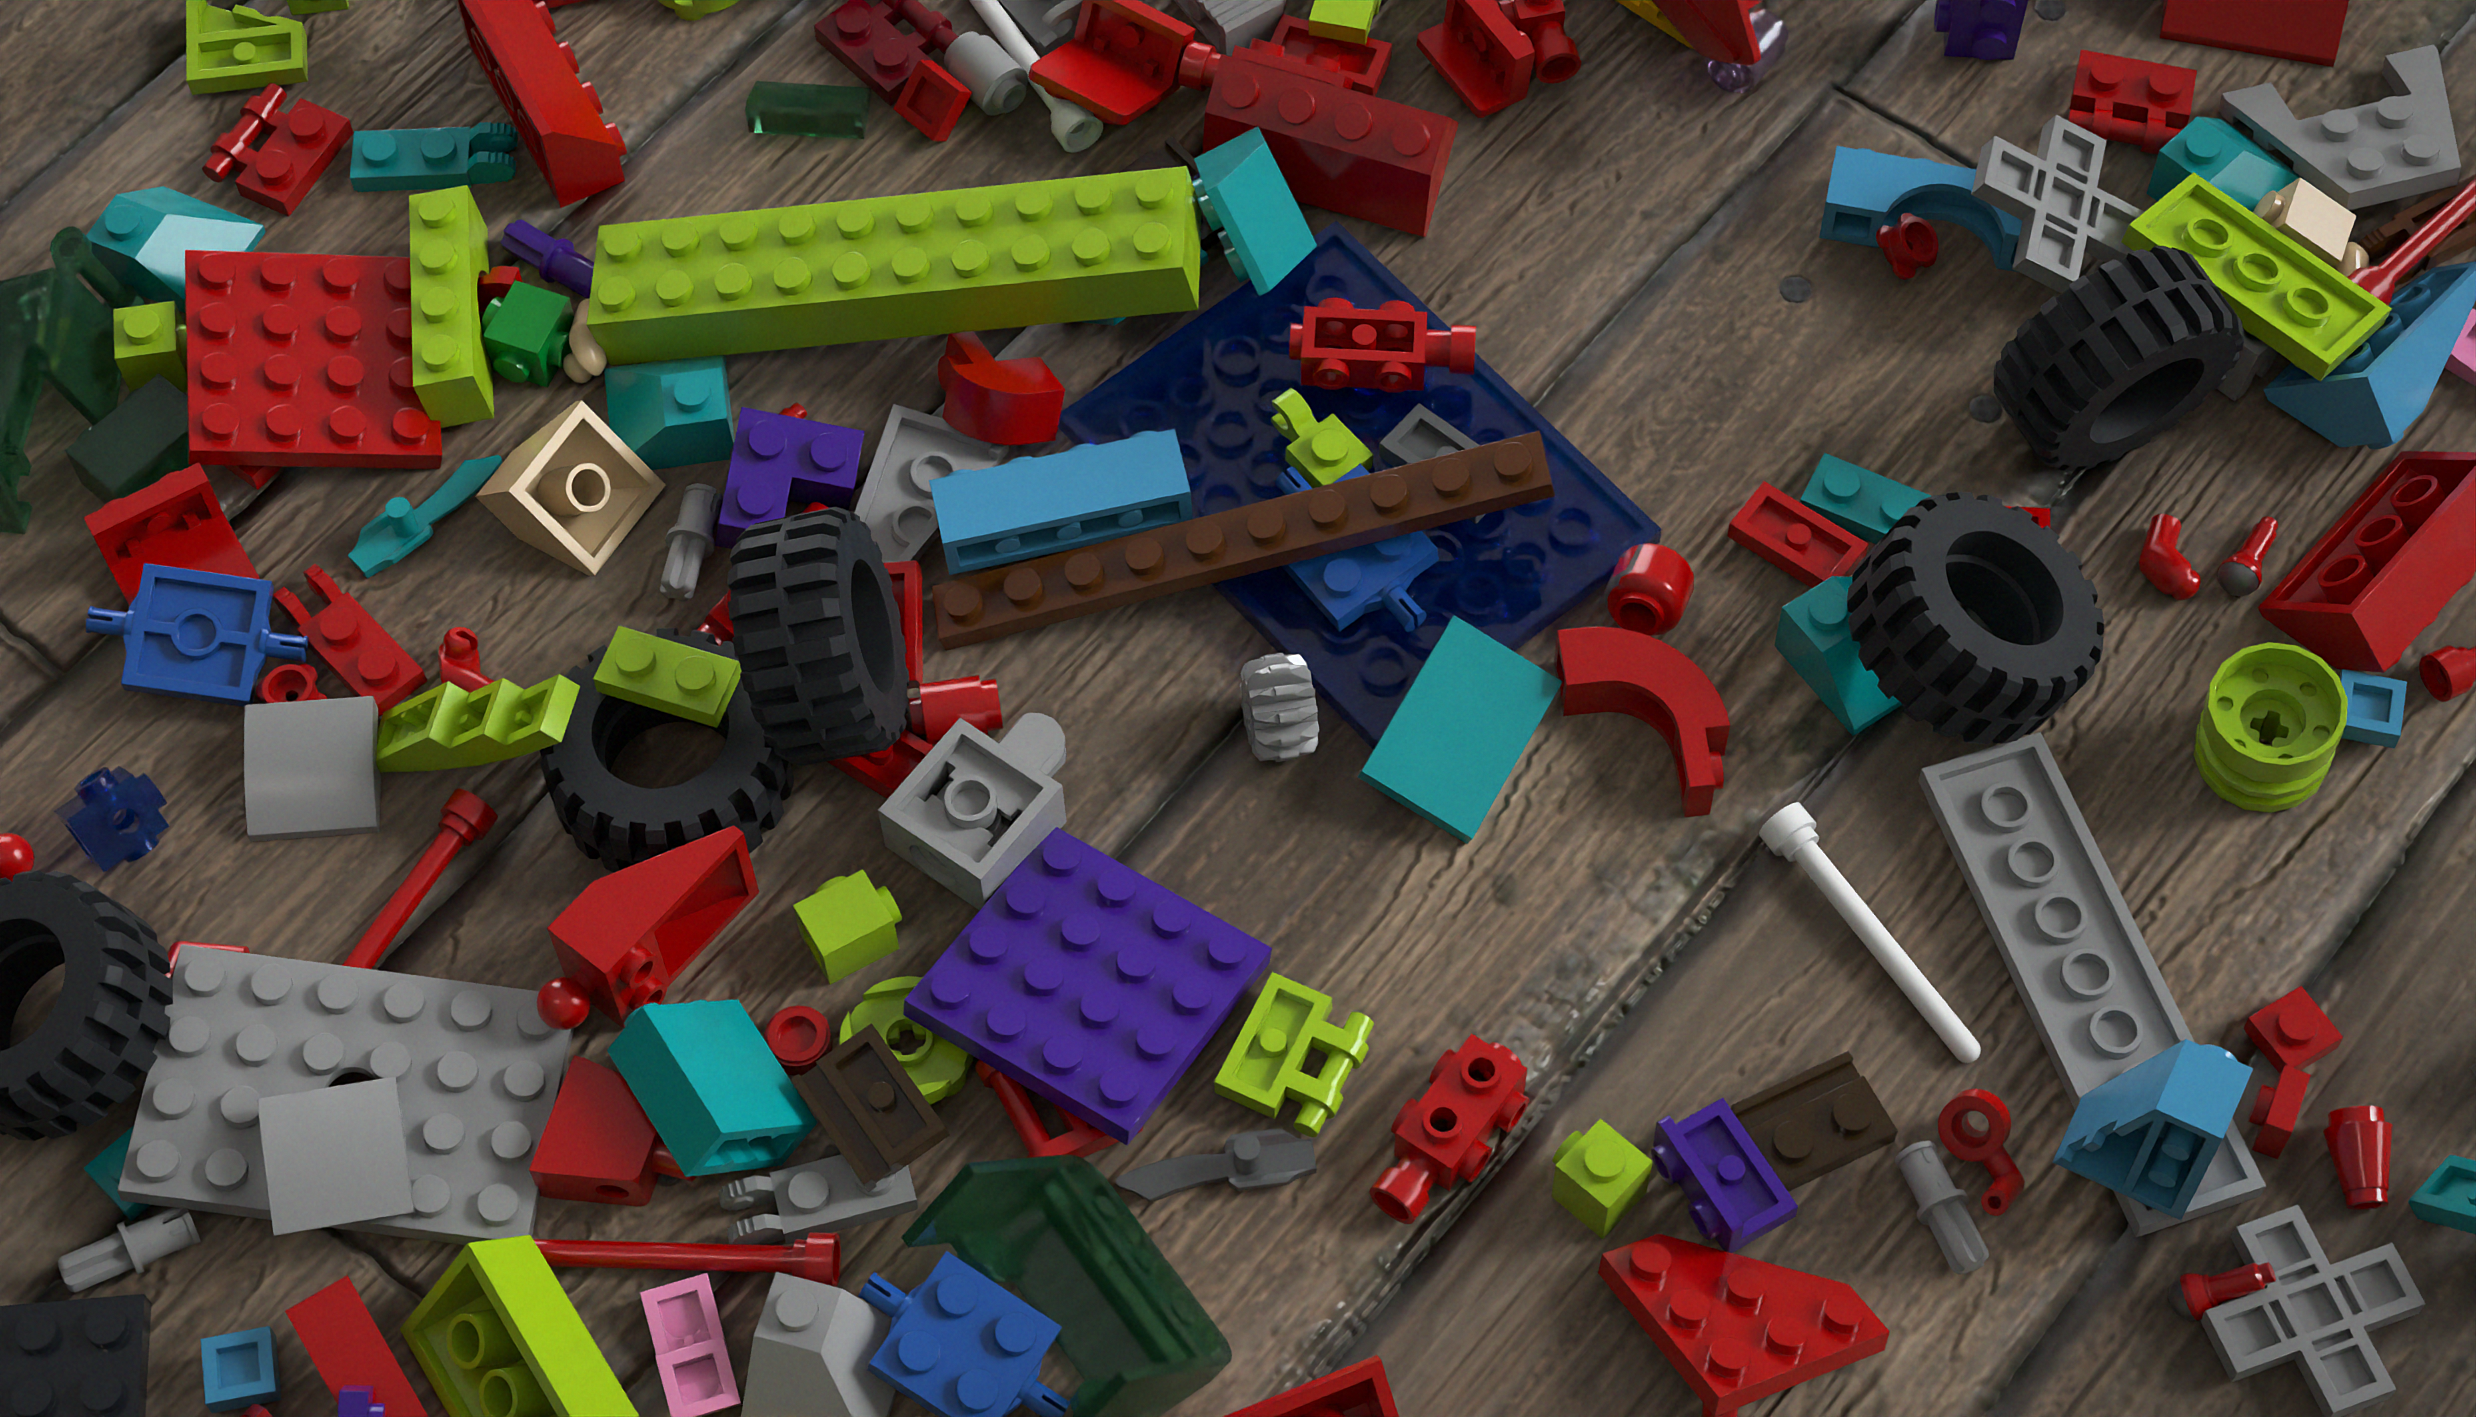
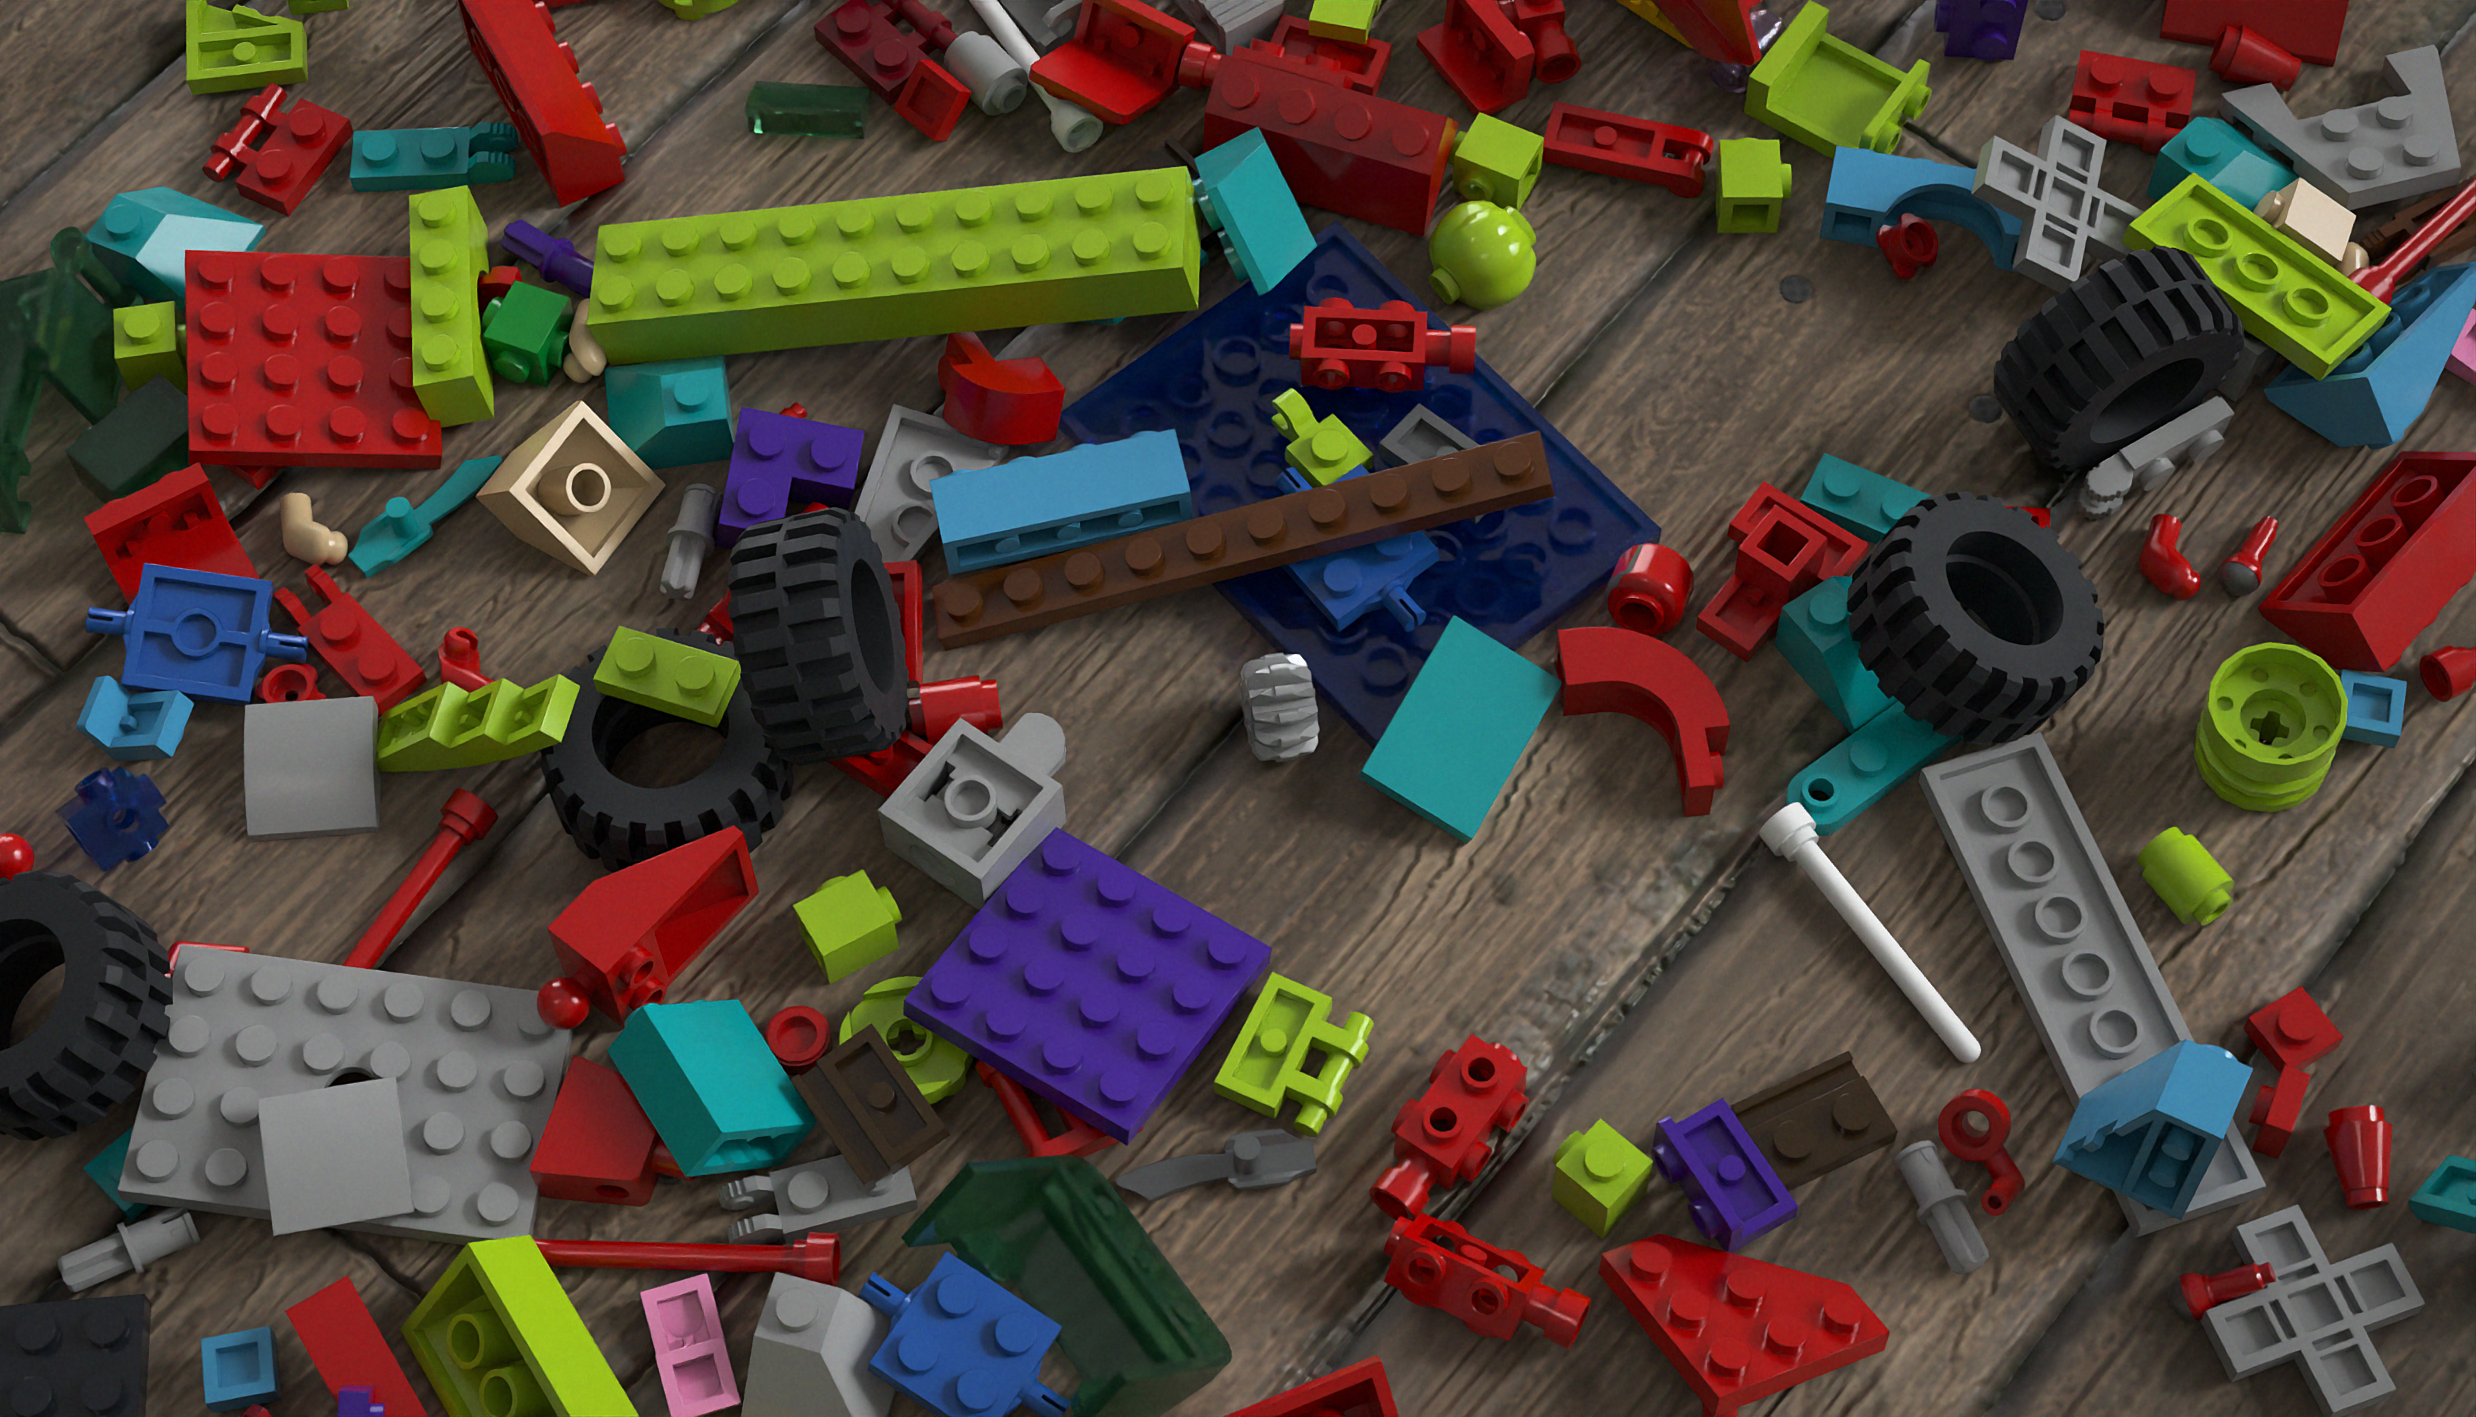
none -> dark azure bracket [76,676,194,761]
none -> tan arm [279,493,348,565]
none -> red brick [1383,1212,1592,1350]
none -> lime plant [1428,200,1536,310]
none -> lime brick [1448,112,1544,212]
none -> red plate [1542,101,1714,198]
none -> red brick [1696,504,1828,663]
none -> lime brick [1714,137,1792,233]
none -> lime panel [1743,0,1932,160]
none -> teal plate [1784,701,1963,836]
none -> light grey hinge [2075,396,2234,521]
none -> lime brick [2136,827,2235,926]
none -> red cone [2208,25,2302,92]

